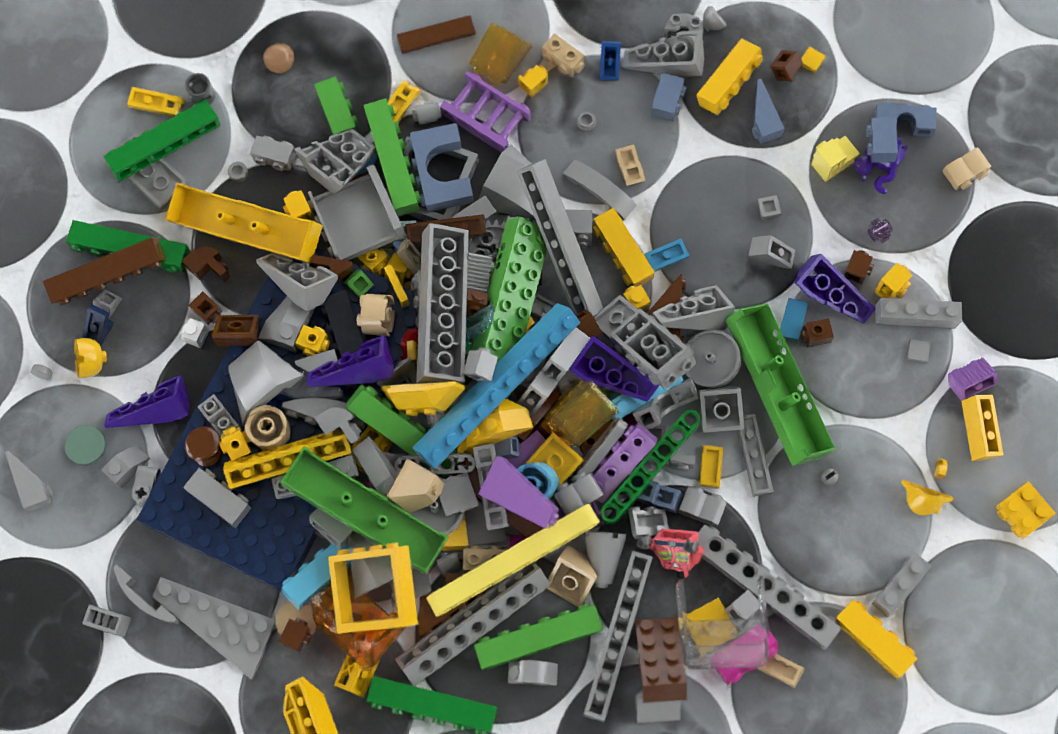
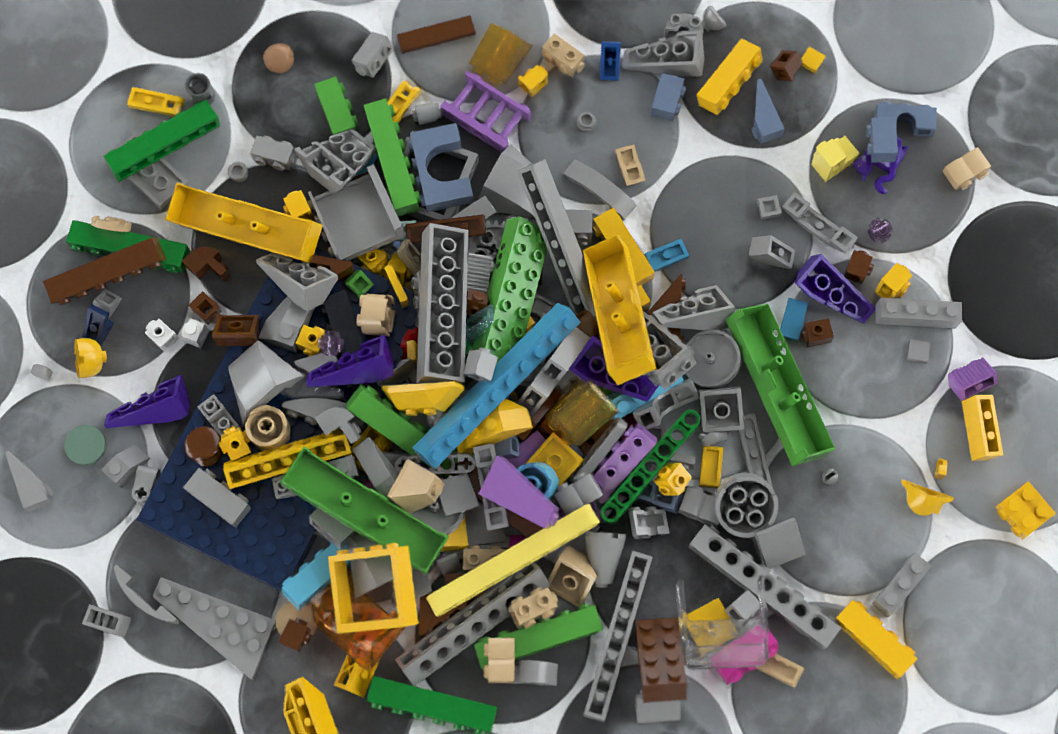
torso [637,529,704,579] -> none
none -> tan tile [91,215,132,232]
none -> white brick [145,319,179,352]
none -> clear purple gear [318,331,344,356]
none -> light grey brick [352,31,394,77]
none -> tan brick [484,638,515,683]
none -> tan brick [508,587,558,629]
none -> yellow piece [582,234,656,385]
none -> yellow brick [654,463,692,496]
none -> light grey arm [698,431,729,447]
none -> light grey cylinder [714,473,778,538]
none -> light grey tile [755,517,806,569]
none -> light grey slope [782,192,858,254]

